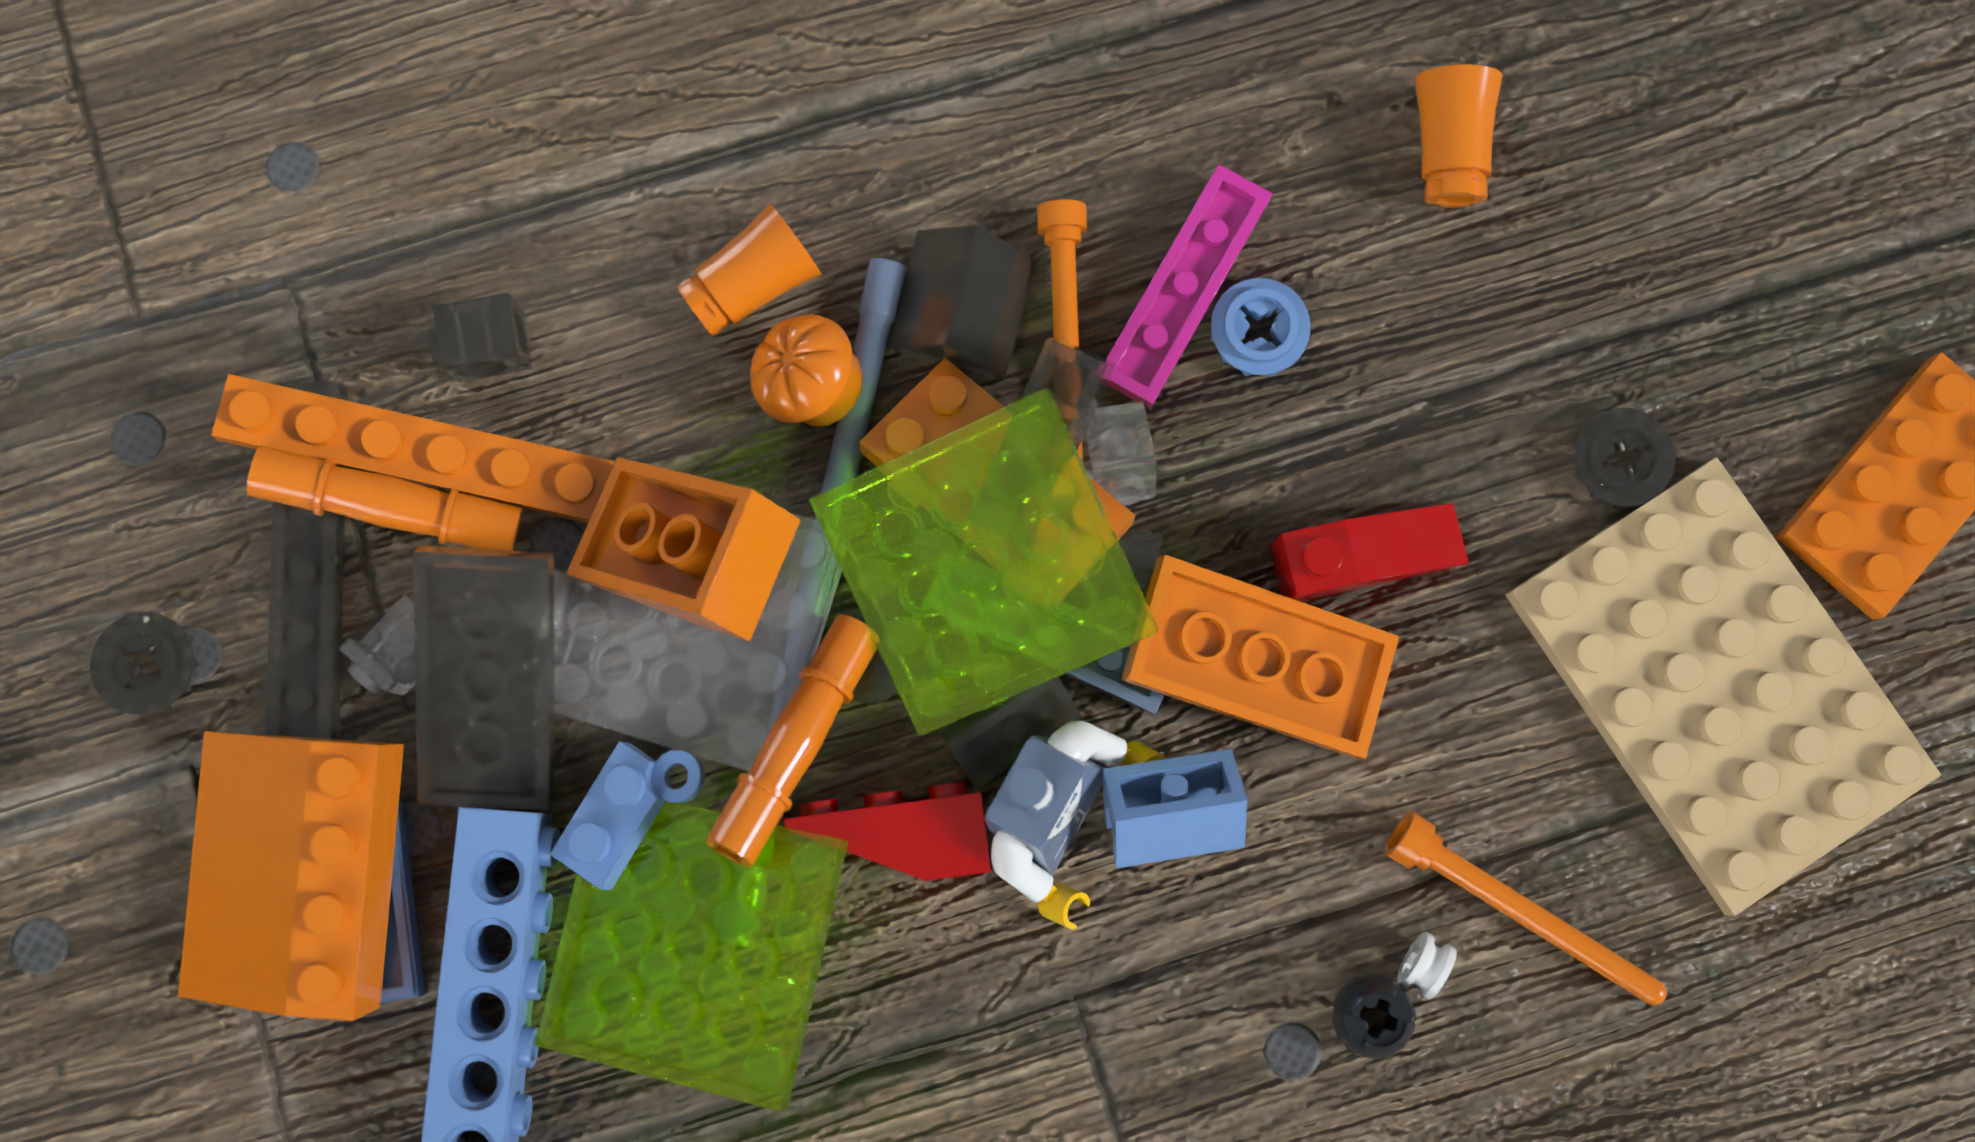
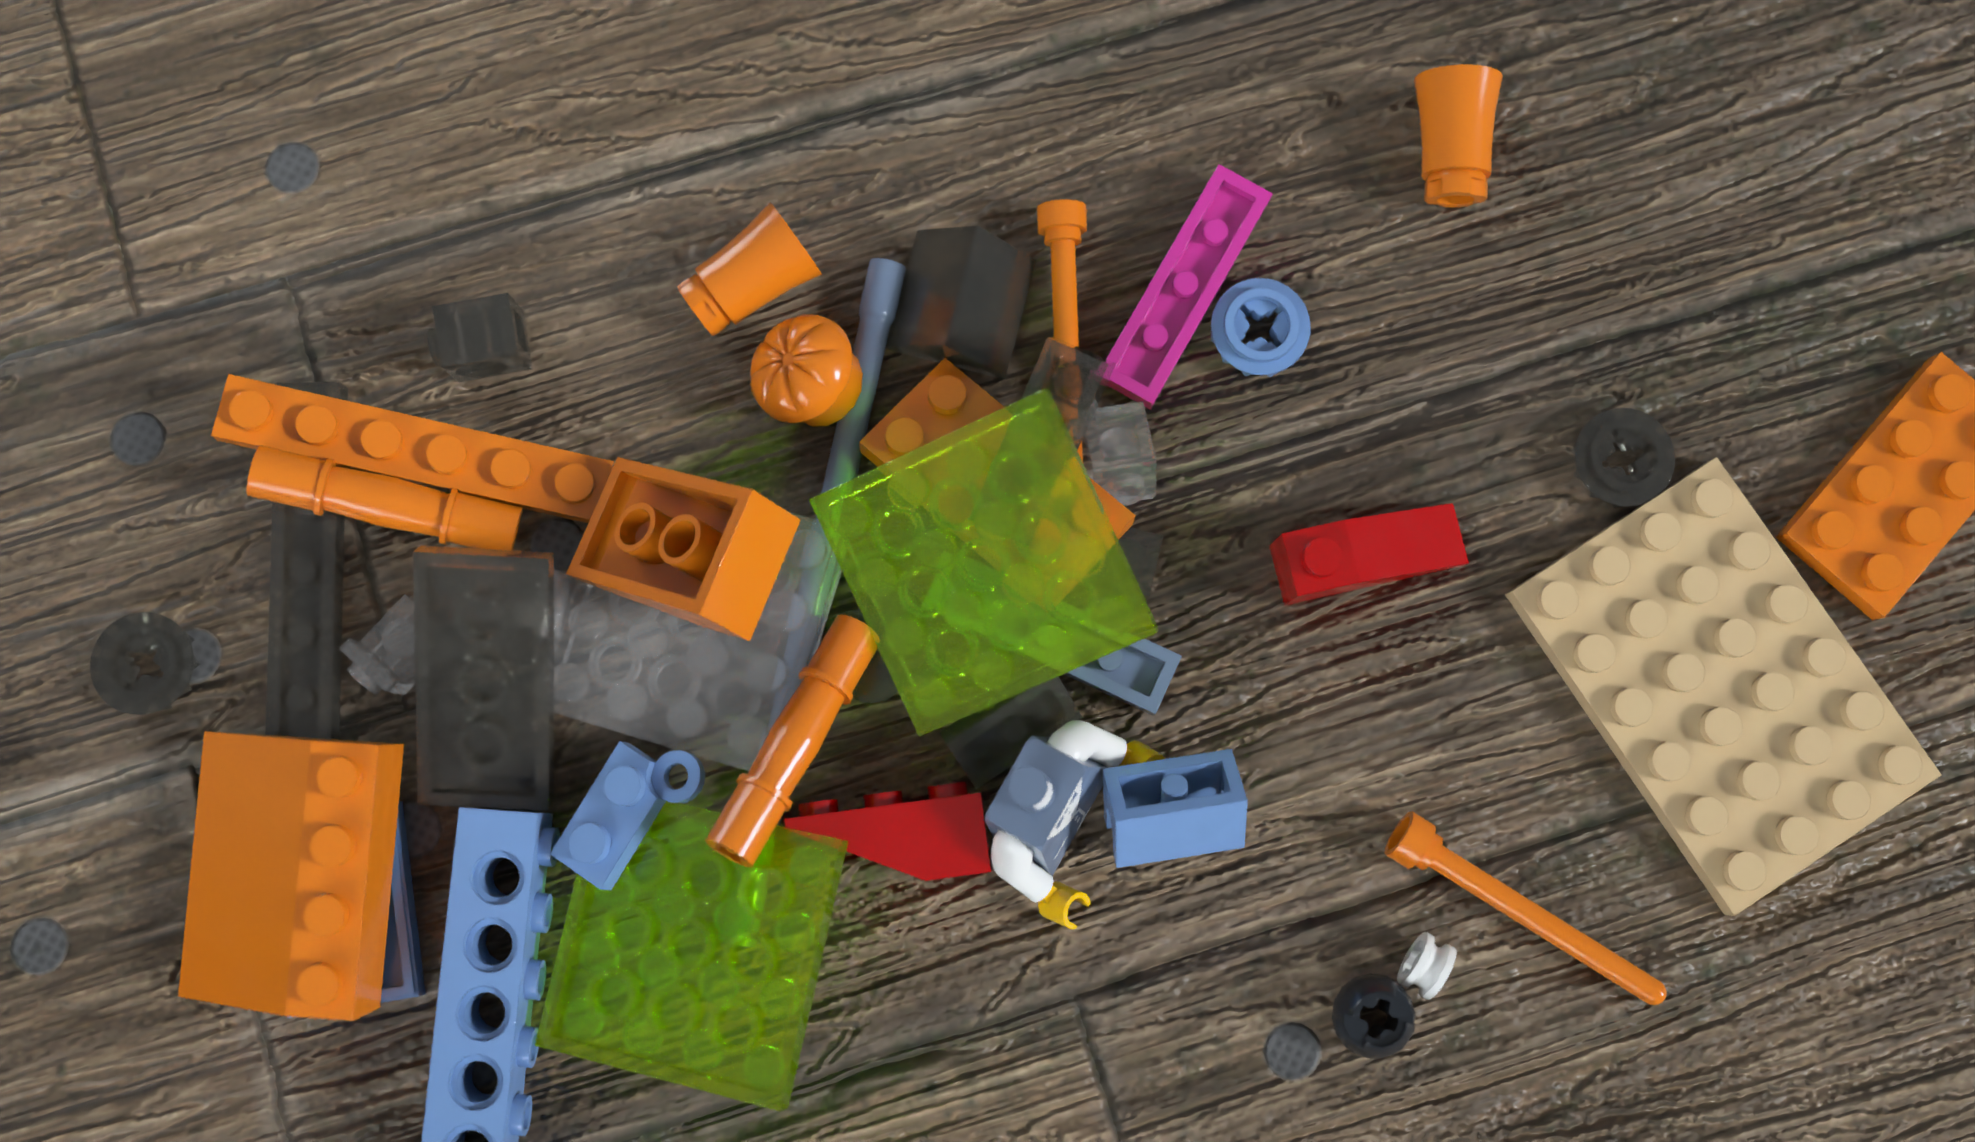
orange plate [1121,555,1400,759] -> none

